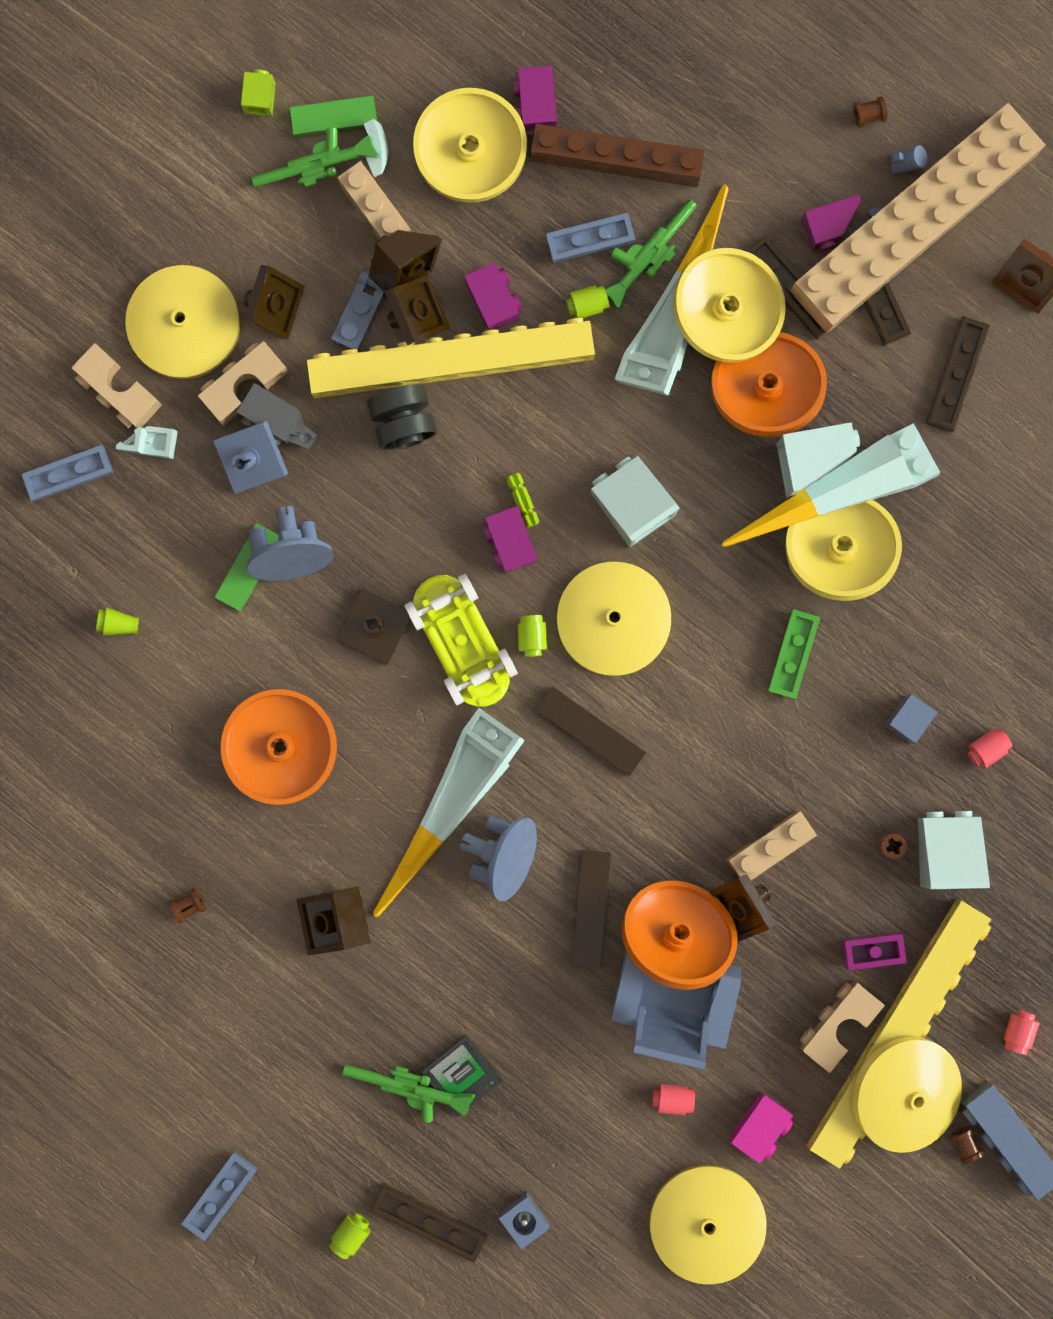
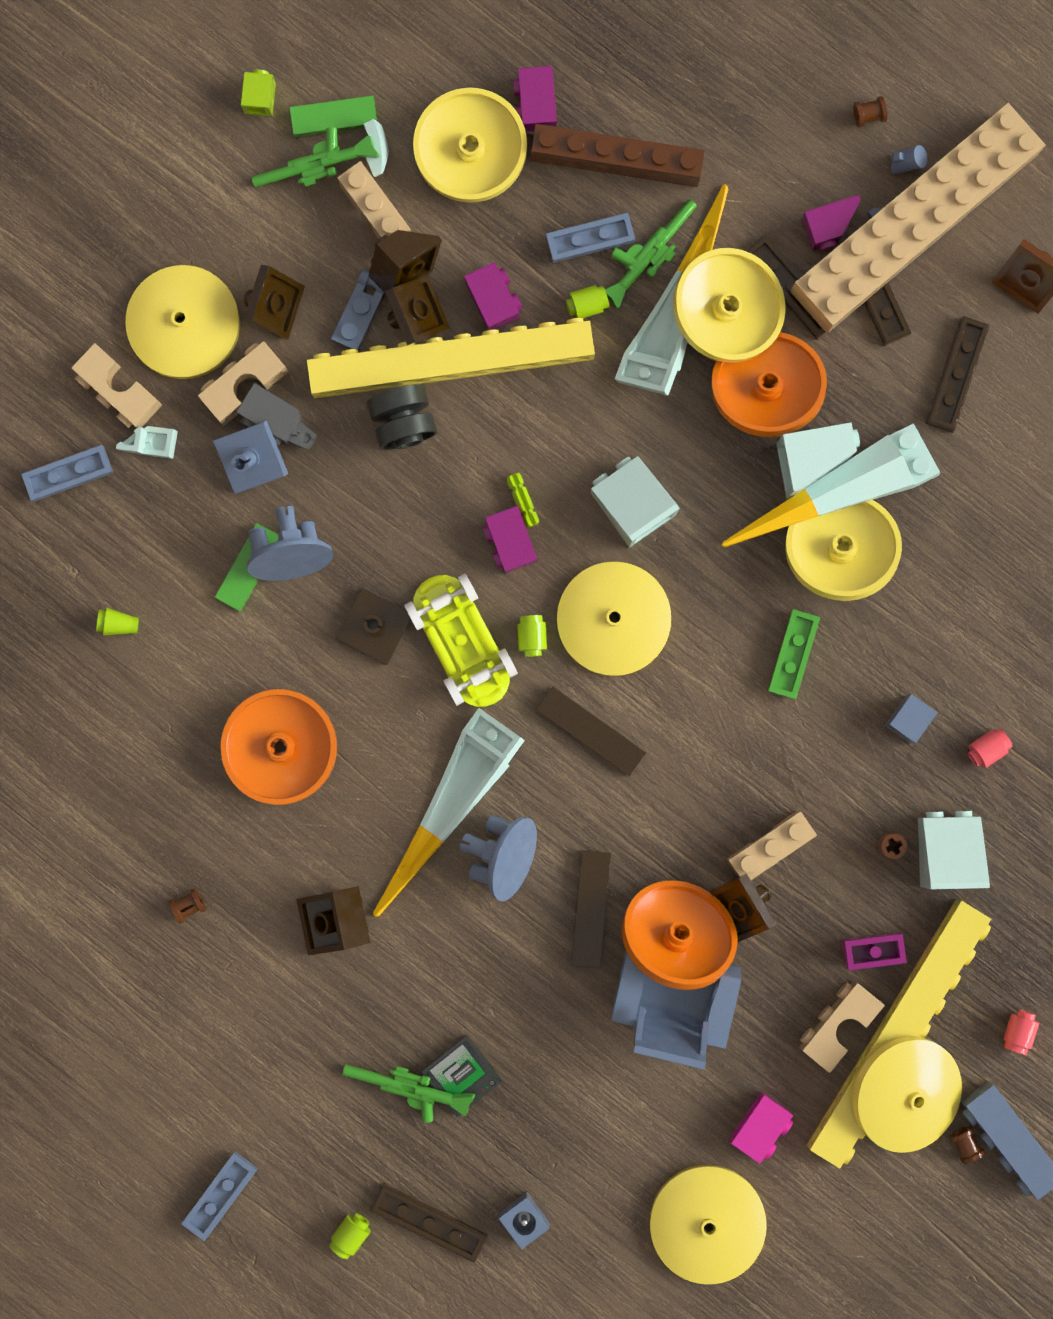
coral brick [652,1084,695,1116] -> none

